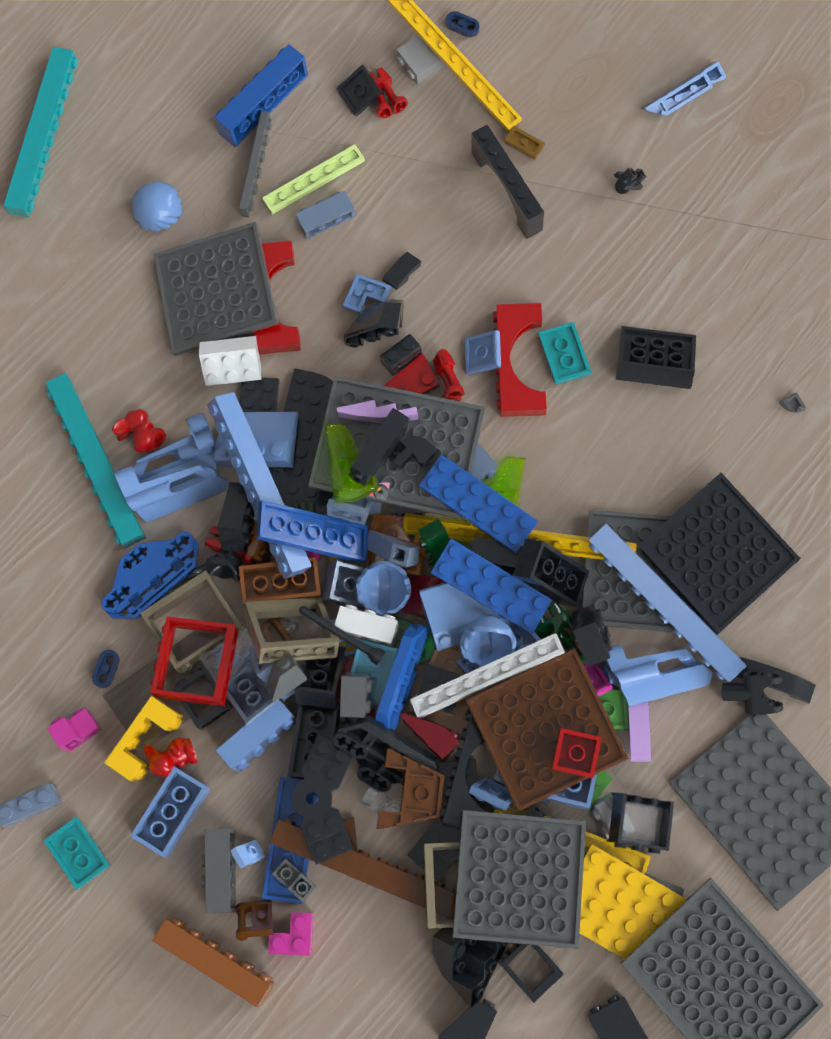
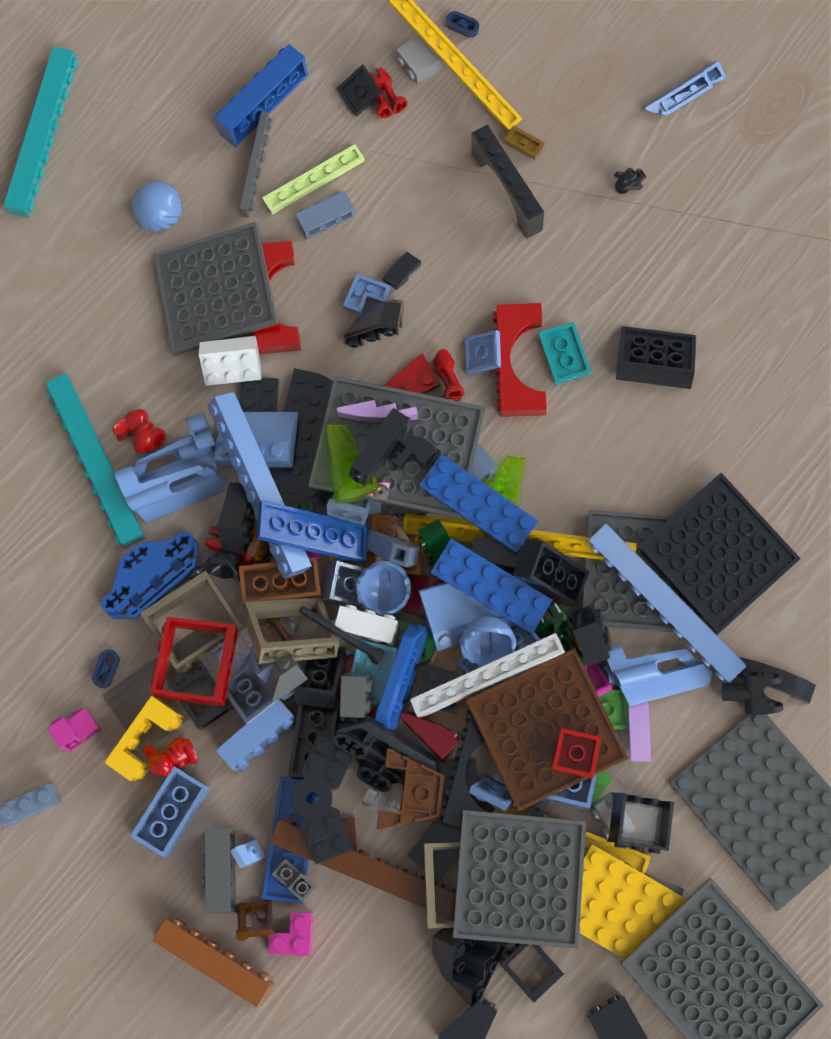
teal plate [43,816,111,890] -> none
black brick [380,334,422,376] -> none
dark grey tile [779,393,806,412] -> none

